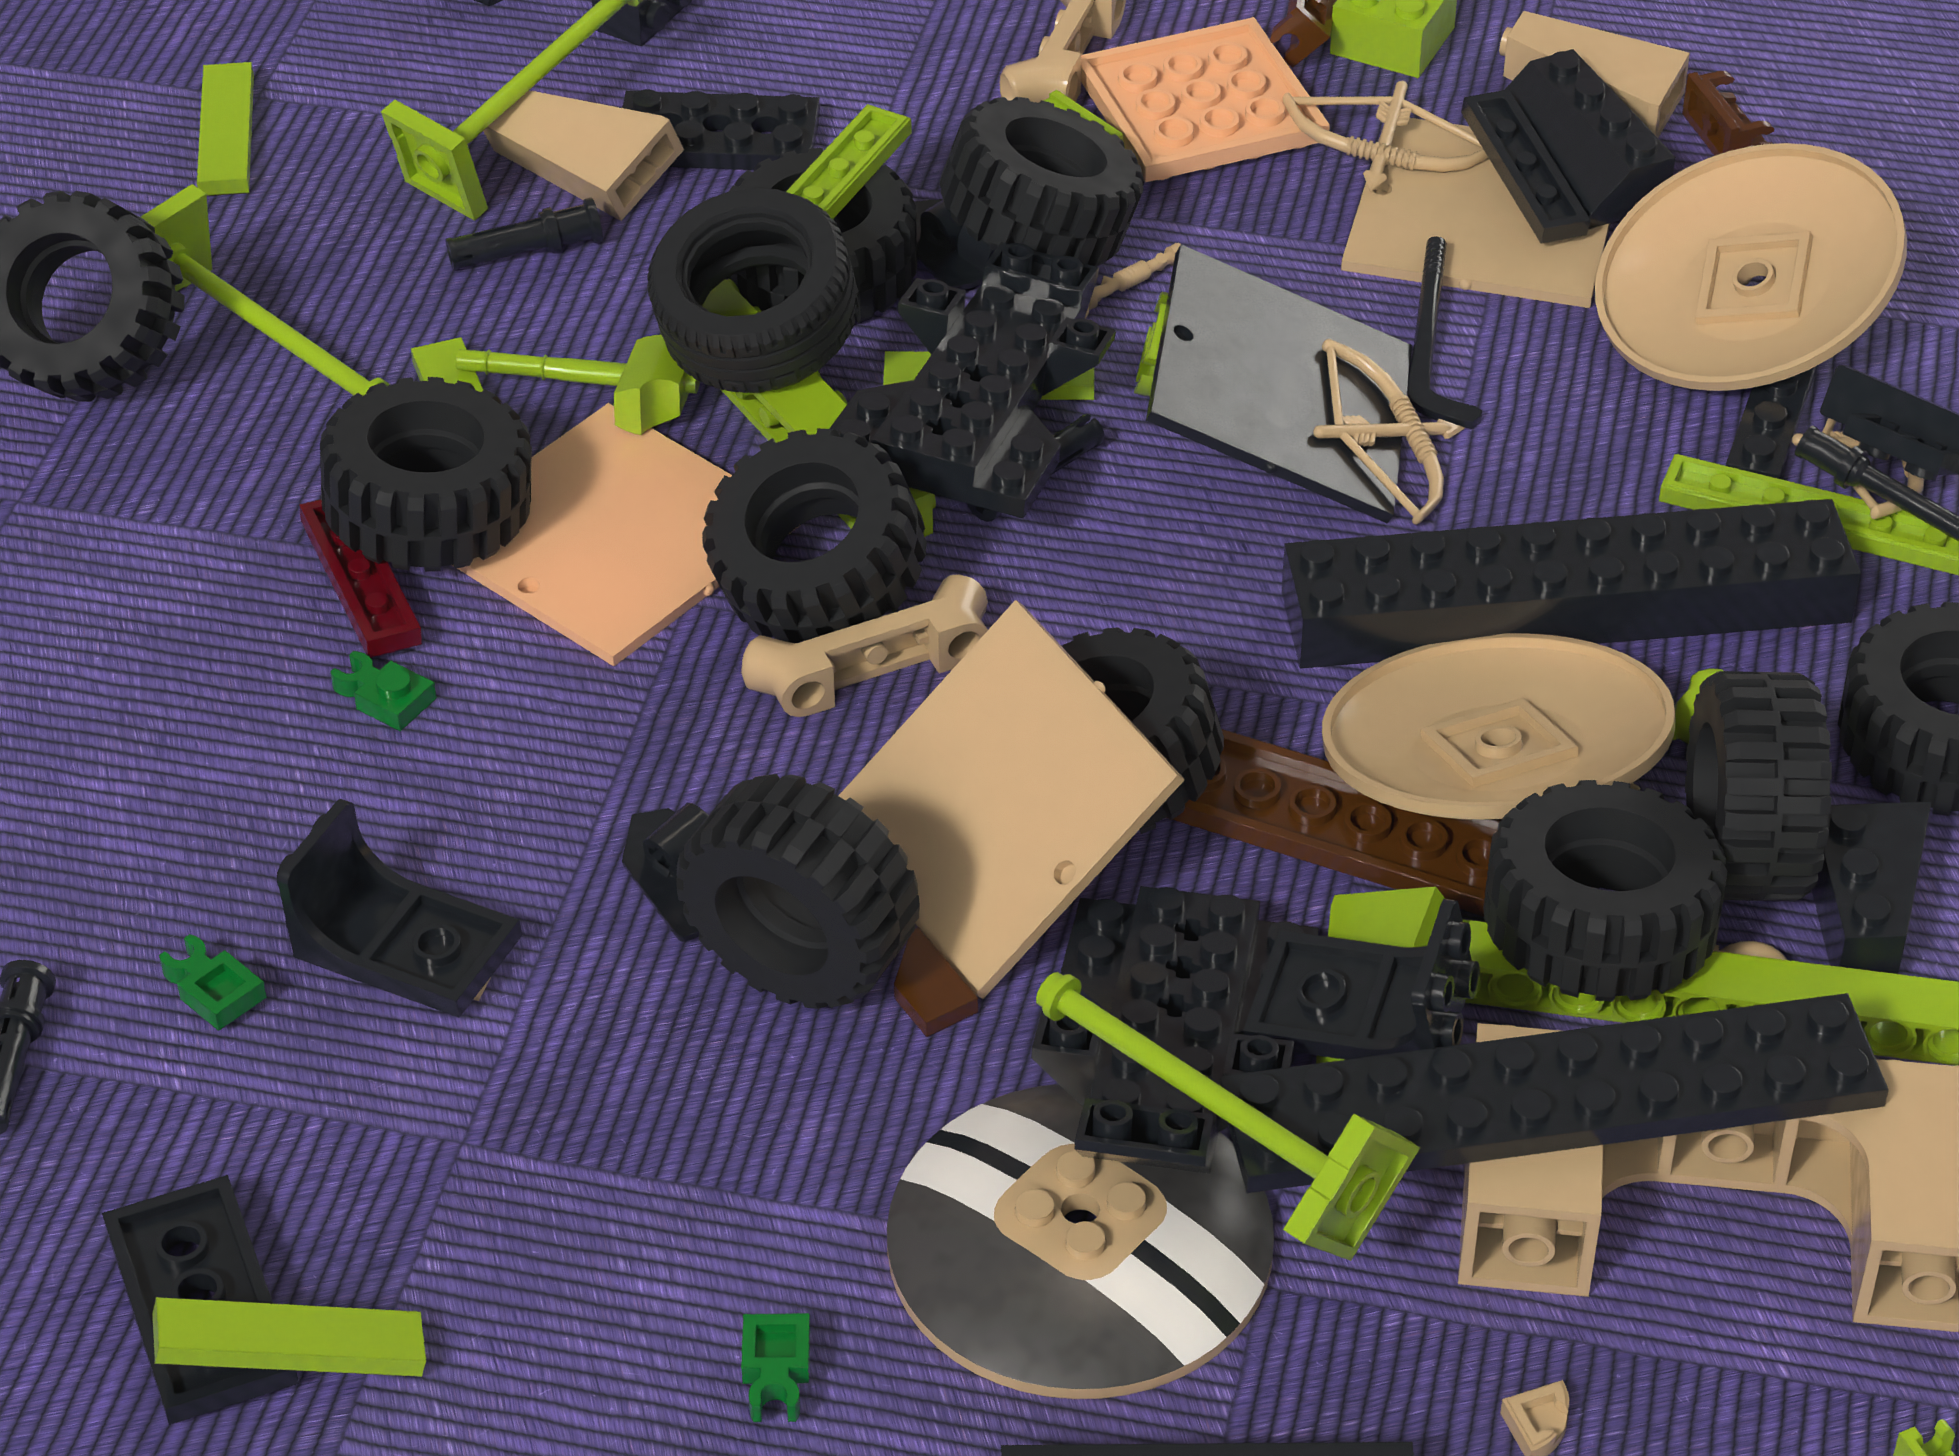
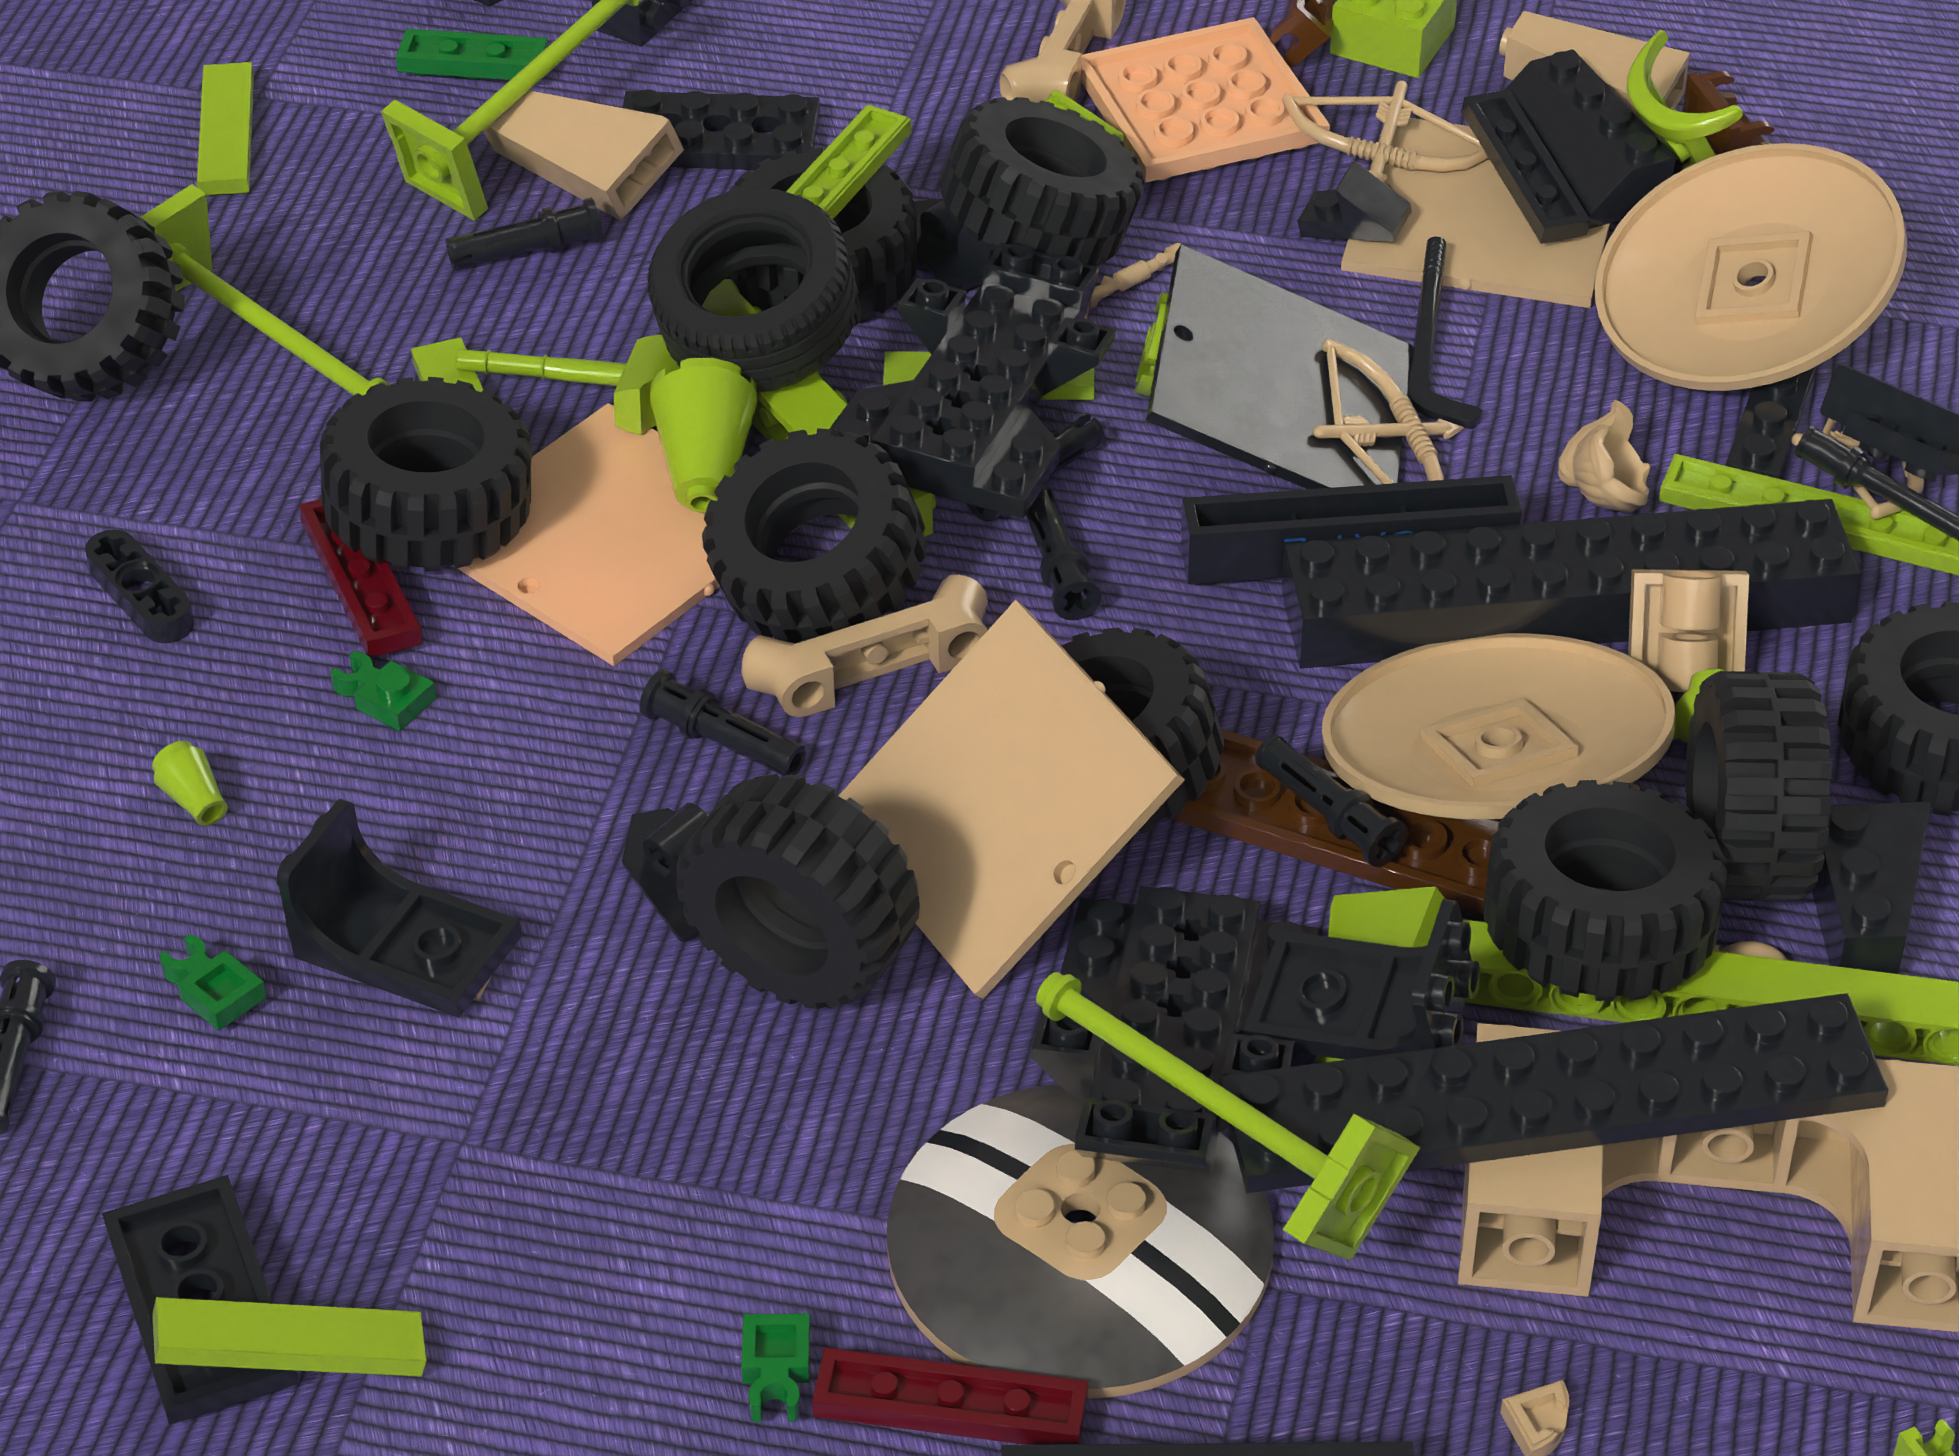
reddish brown tile [894,927,978,1037] -> none
none -> black beam [85,530,194,643]
none -> lime cone [152,741,228,826]
none -> green plate [396,28,548,82]
none -> black pin [639,669,806,776]
none -> lime cone [650,358,758,513]
none -> dark red plate [812,1347,1088,1445]
none -> black pin [1025,486,1102,620]
none -> black brick [1181,475,1522,584]
none -> black pin [1255,735,1408,867]
none -> black slope [1297,162,1412,242]
none -> tan hair [1558,400,1651,514]
none -> lime piece [1627,30,1743,171]
none -> tan plate [1628,569,1749,692]

